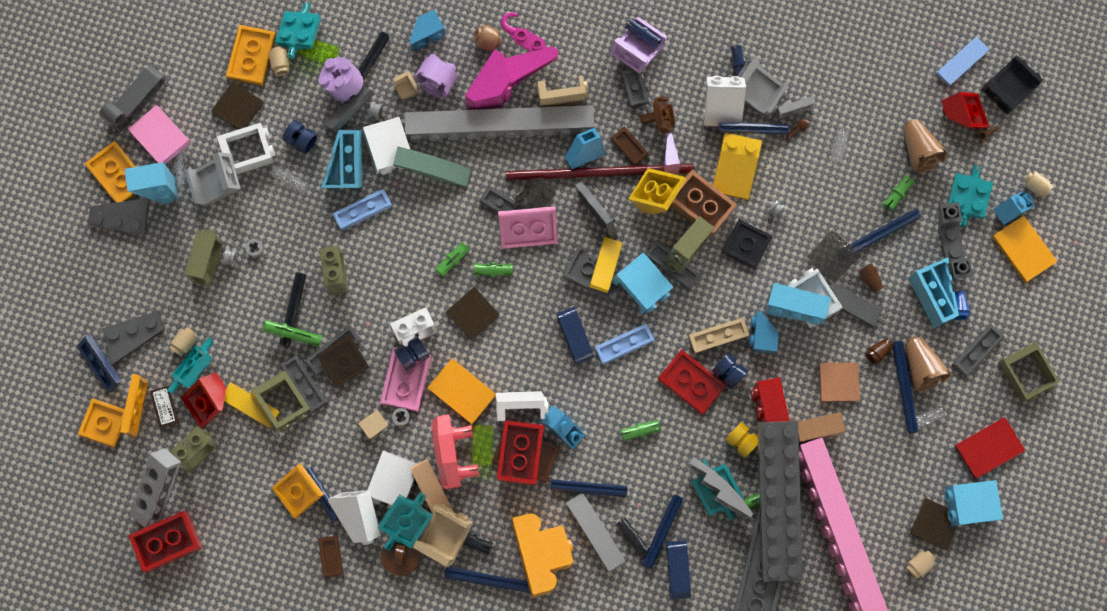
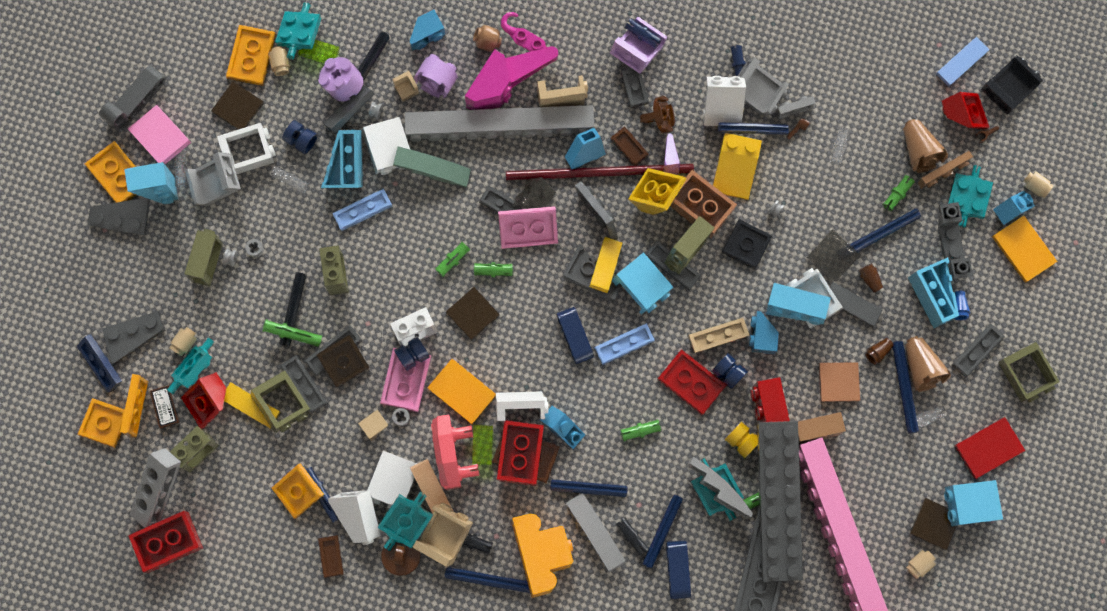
none -> medium nougat plate [917,151,973,189]

